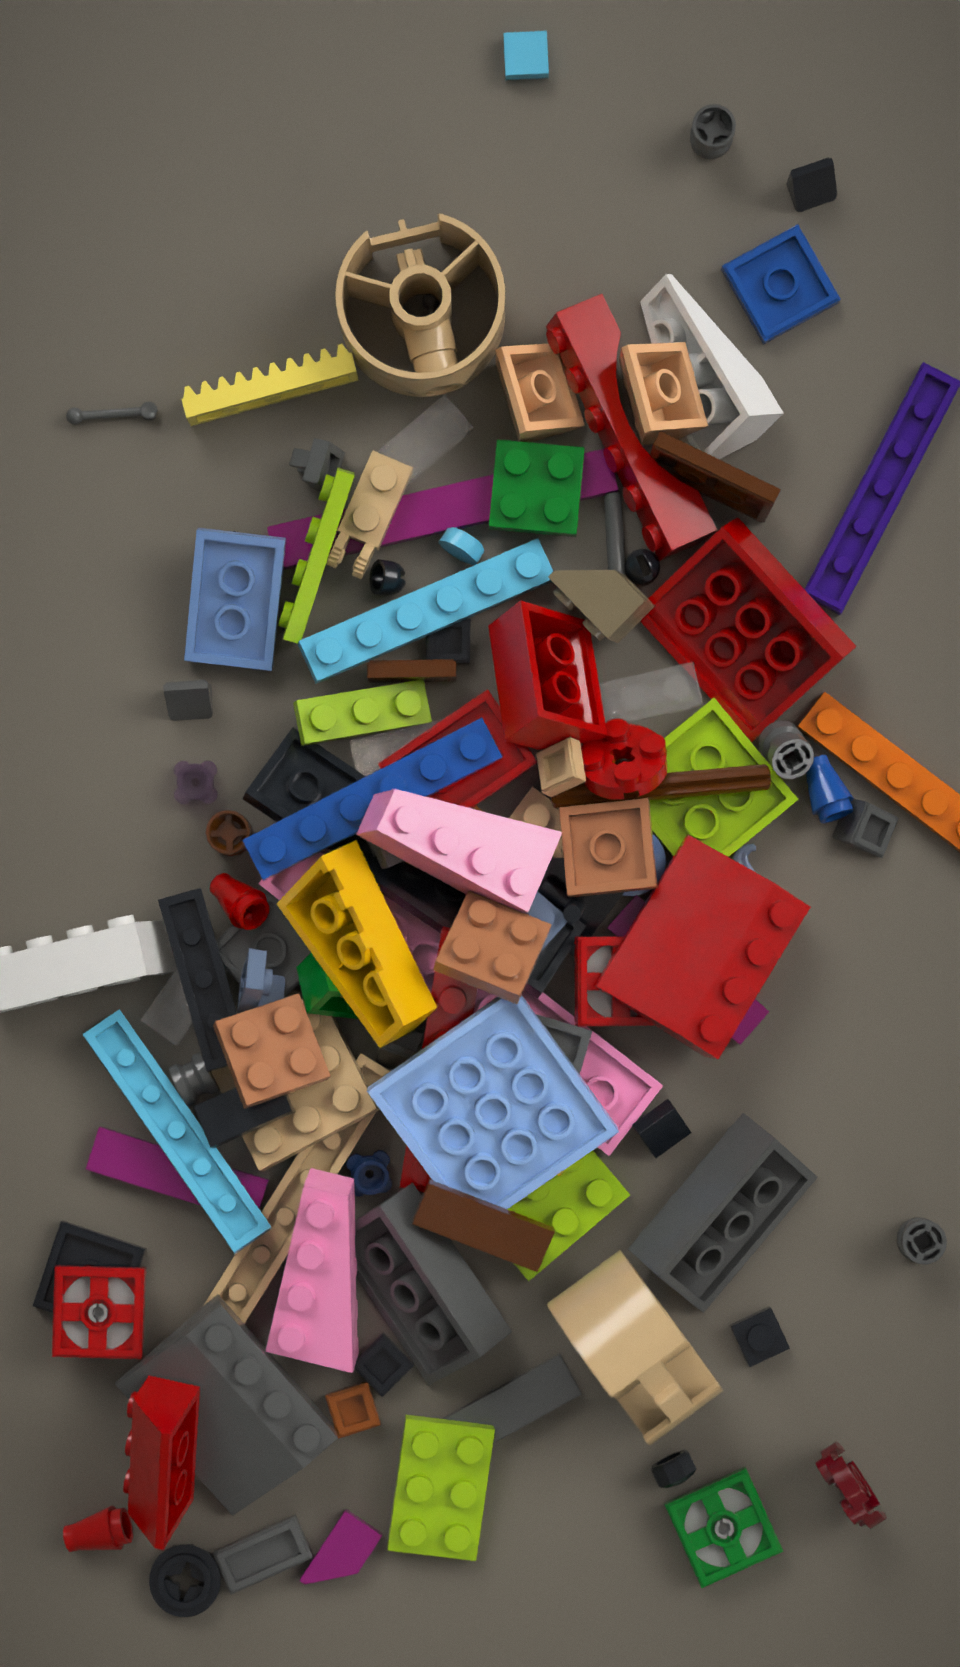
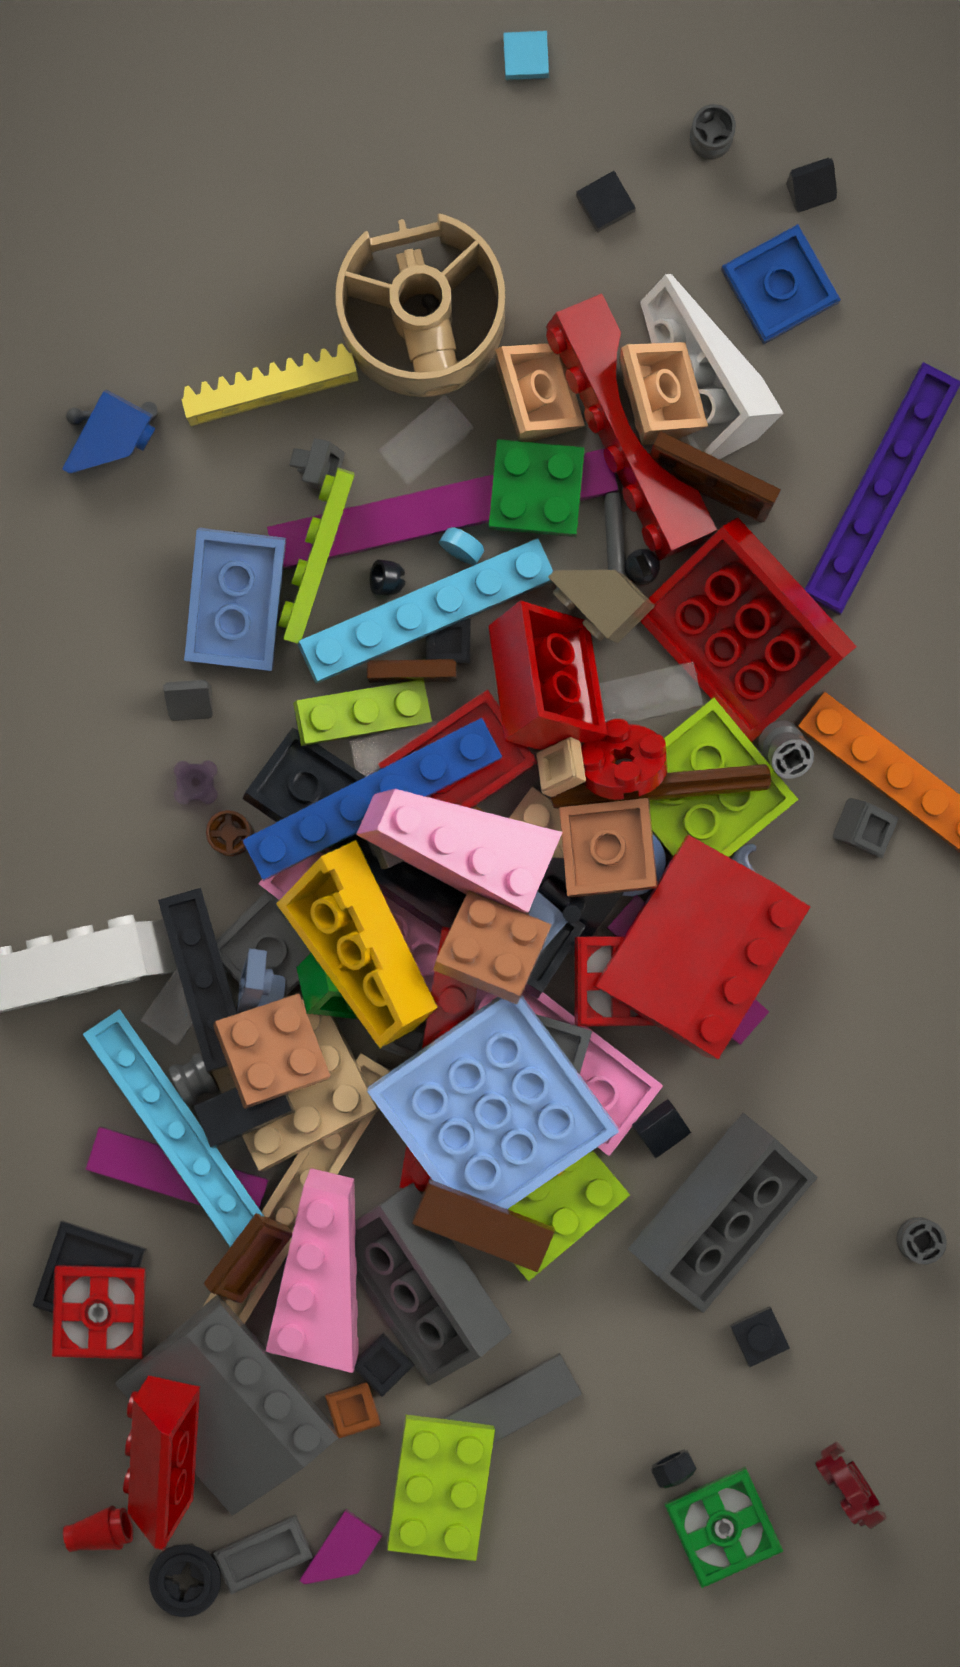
red cone [209,873,269,930] -> none
tan hinge [327,450,413,579] -> none
dark blue plate [346,1150,392,1197] -> none
tan animal [547,1250,723,1445] -> none
blue cone [806,755,854,824] -> none
none -> blue slope [62,390,156,473]
none -> reddish brown tile [204,1213,293,1304]
none -> black tile [576,171,636,233]

